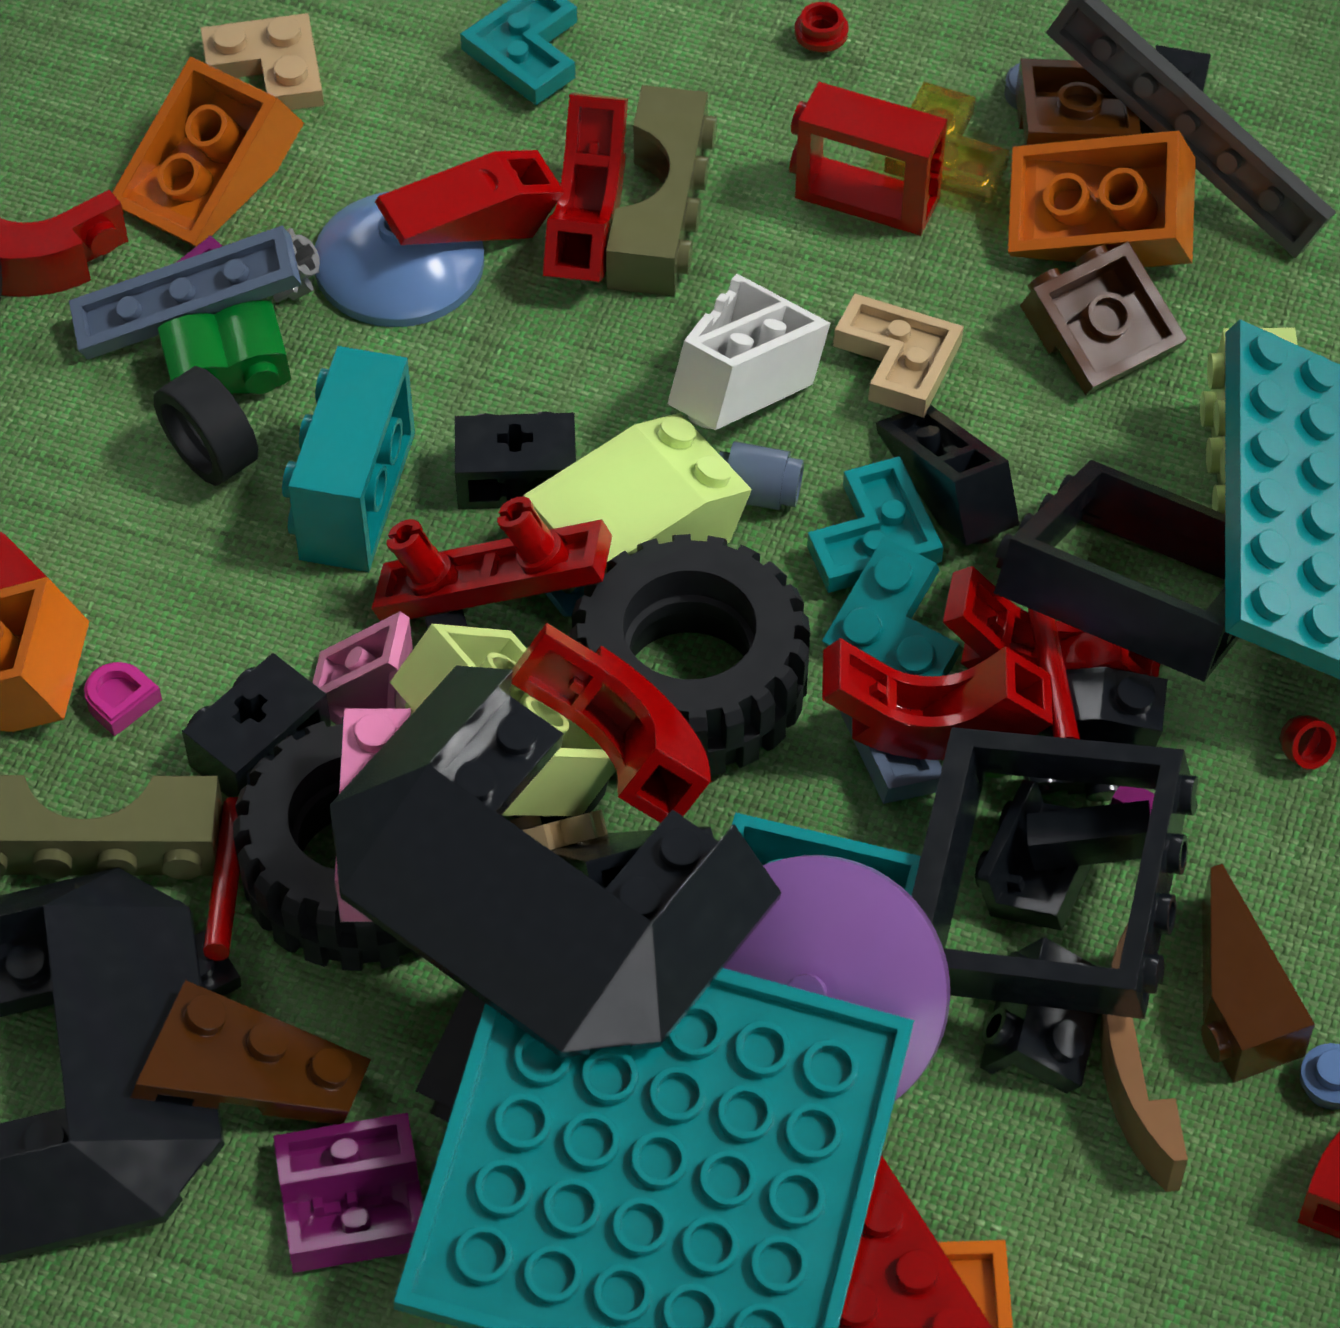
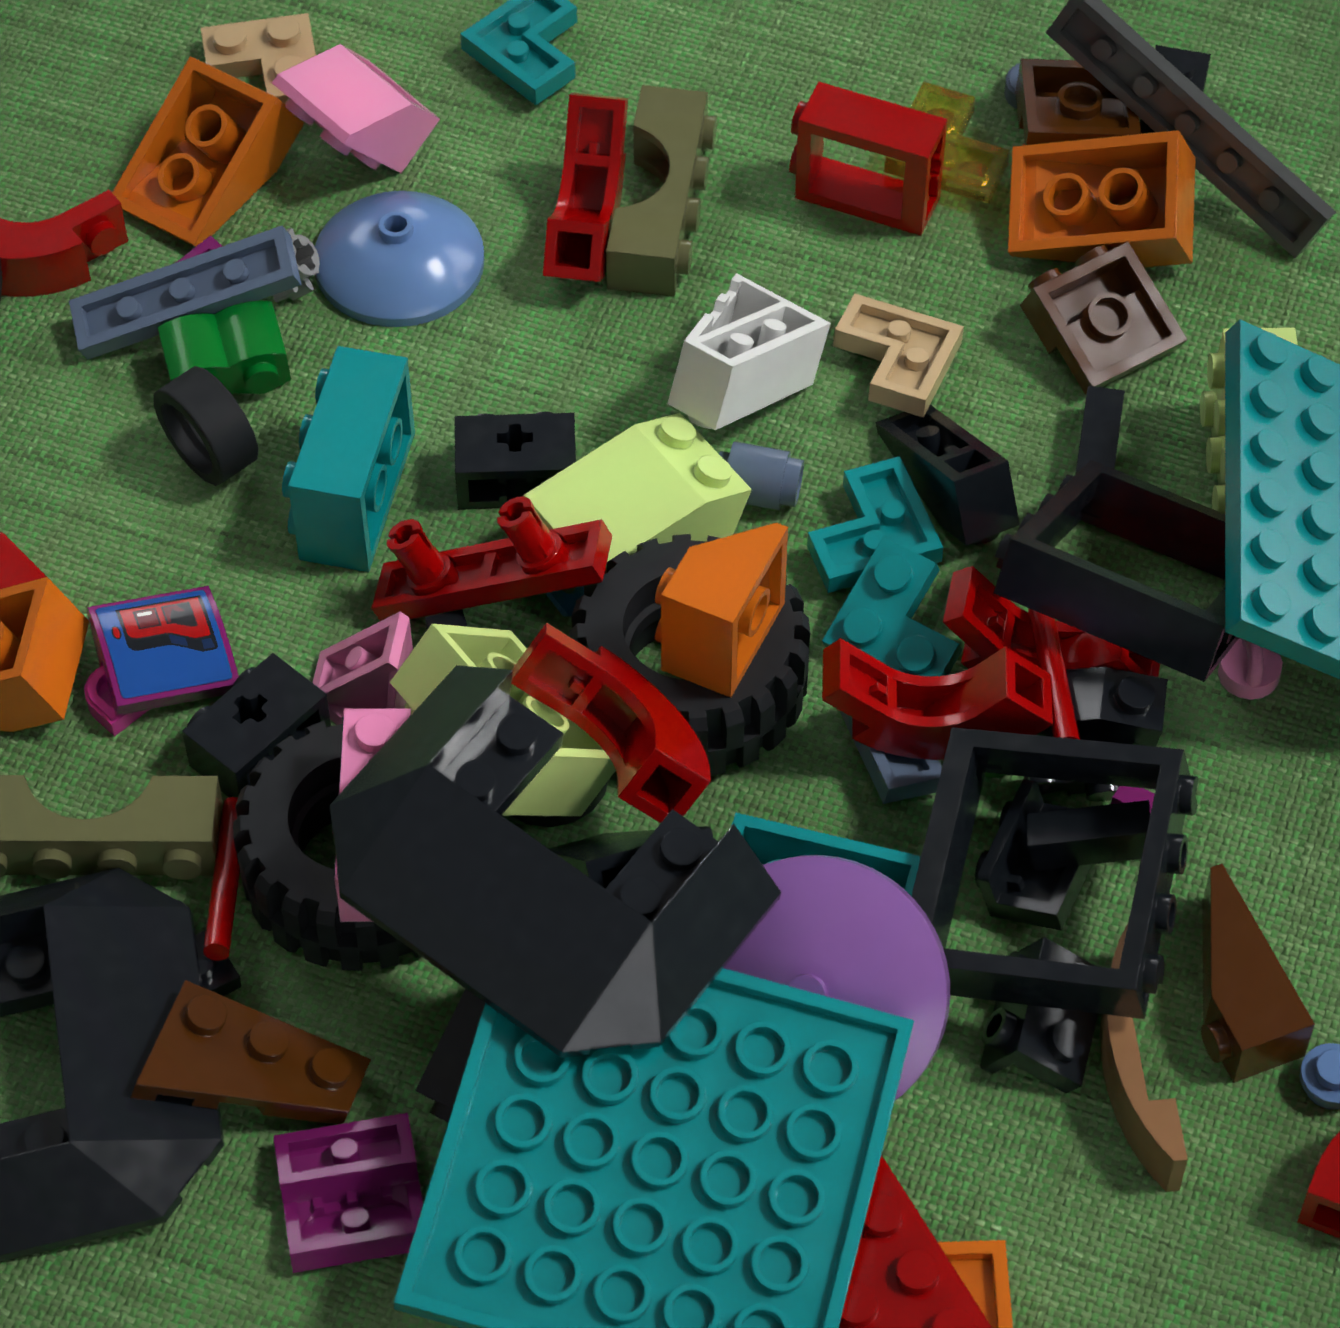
red slope [375,150,564,245] -> none
tan plate [509,810,608,850] -> none
red plate [794,2,849,52] -> none
red hinge [1279,715,1337,769] -> none
none -> slope [87,586,239,716]
none -> bright pink slope [272,44,440,173]
none -> orange slope [655,523,788,698]
none -> black piece [1075,386,1125,475]
none -> bright pink tile [1218,638,1283,700]

